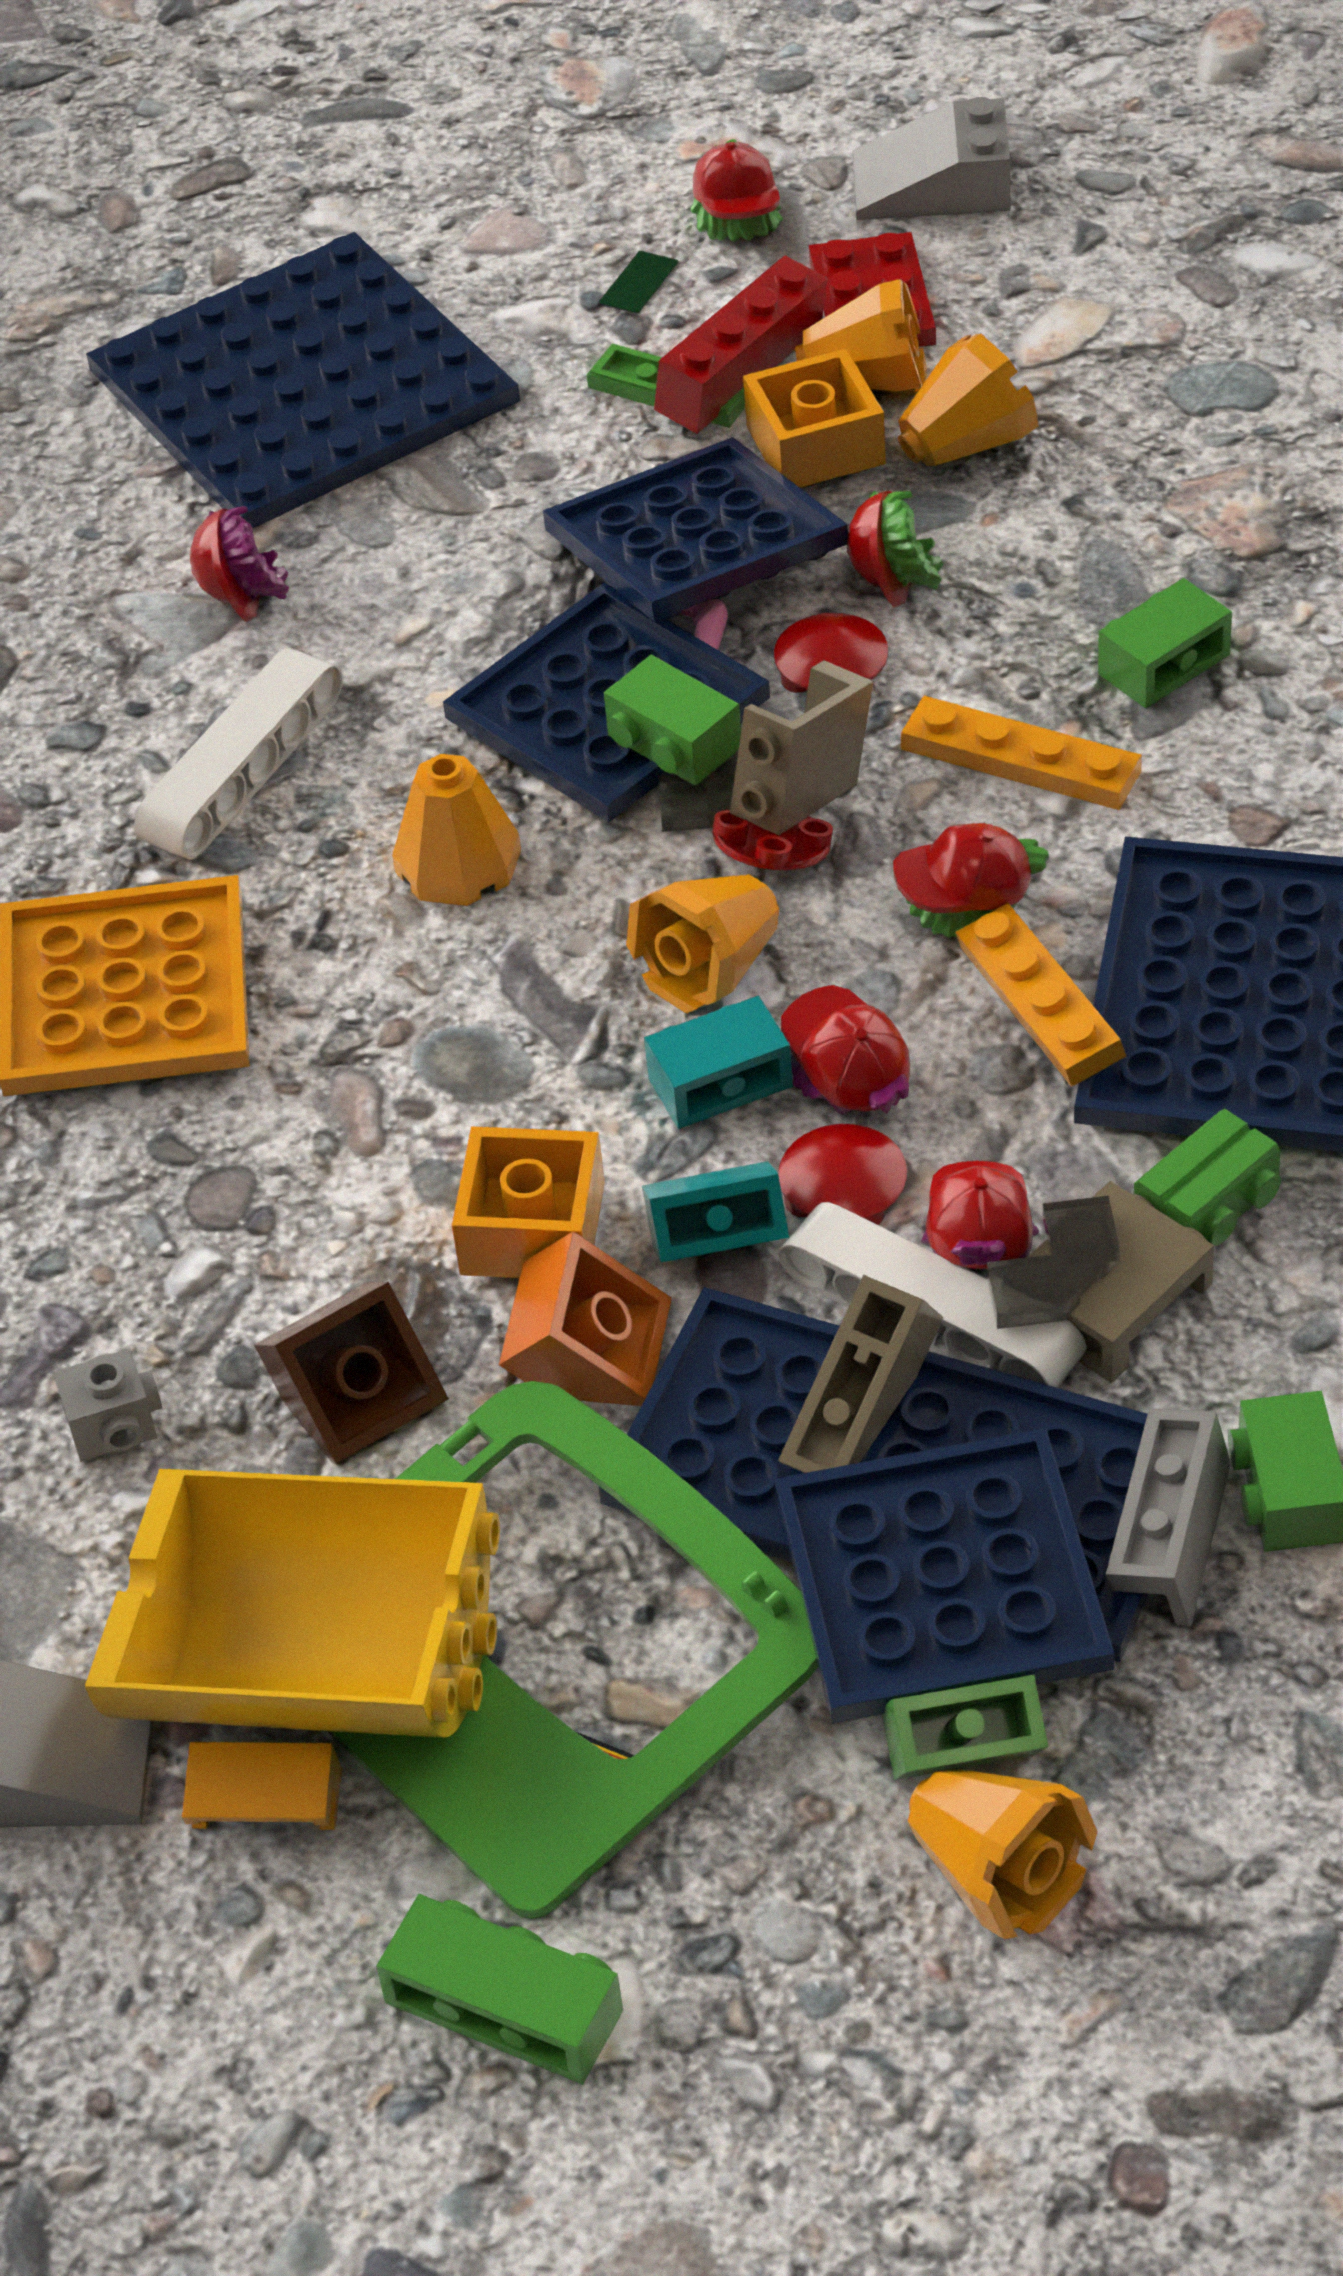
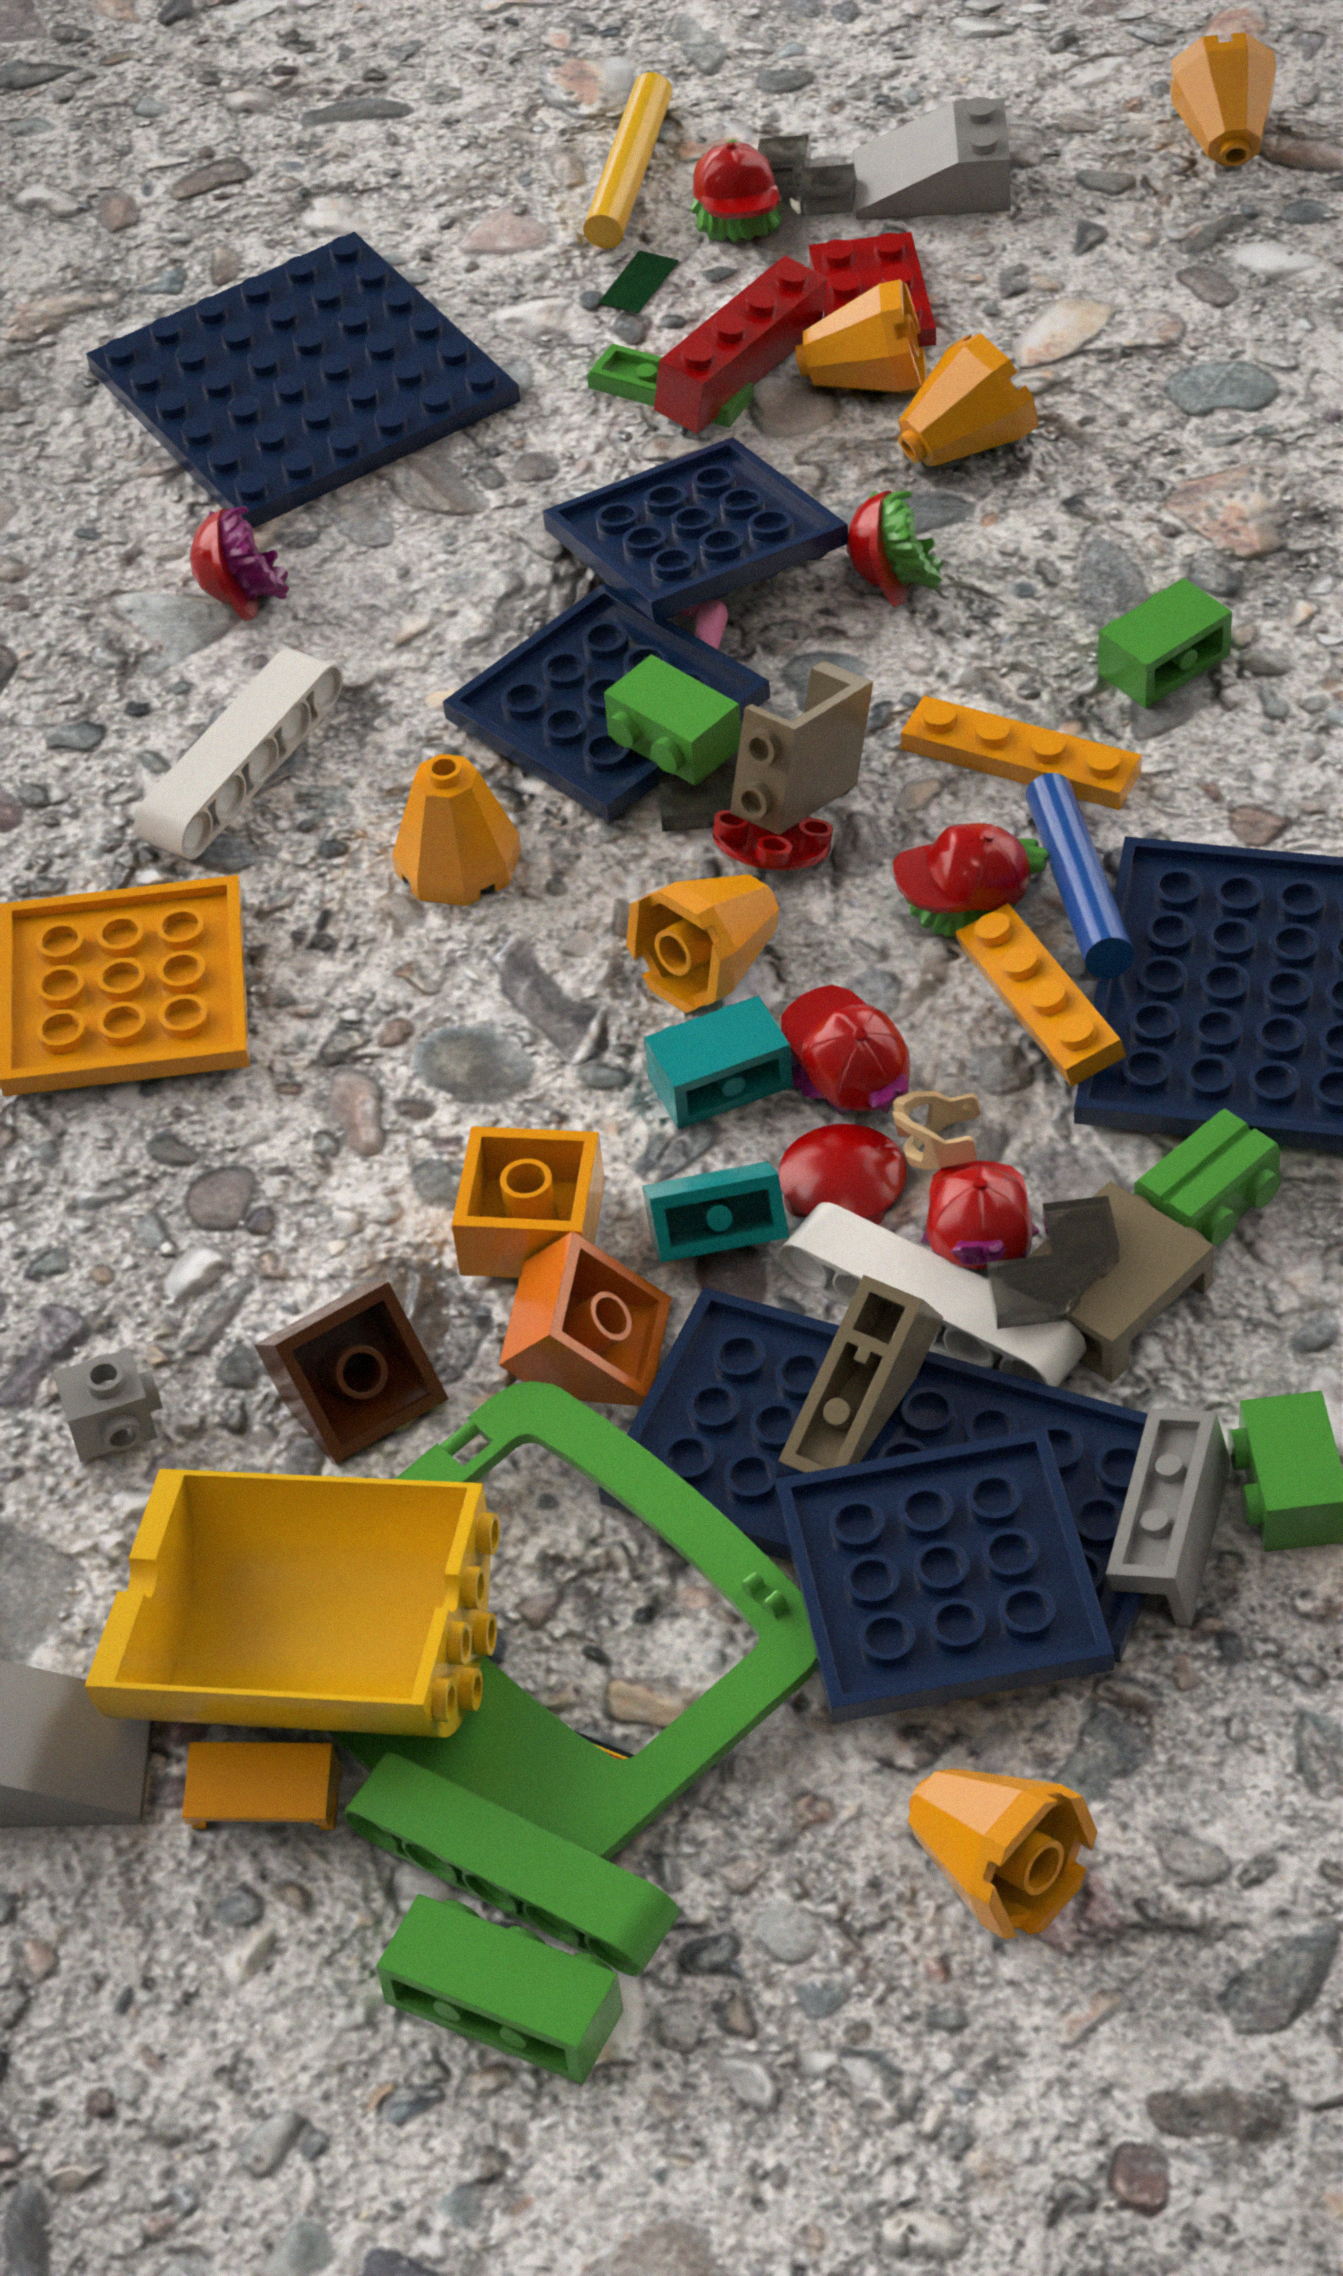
light orange brick [743,348,886,488] -> none
red dish [774,613,888,693] -> none
bright green brick [882,1675,1049,1780] -> none
none -> bright green beam [343,1753,680,1977]
none -> yellow piece [583,72,673,249]
none -> clear smoke tile [758,135,857,216]
none -> tan helmet [892,1091,981,1170]
none -> blue piece [1025,773,1134,978]
none -> light orange cone [1170,32,1276,166]

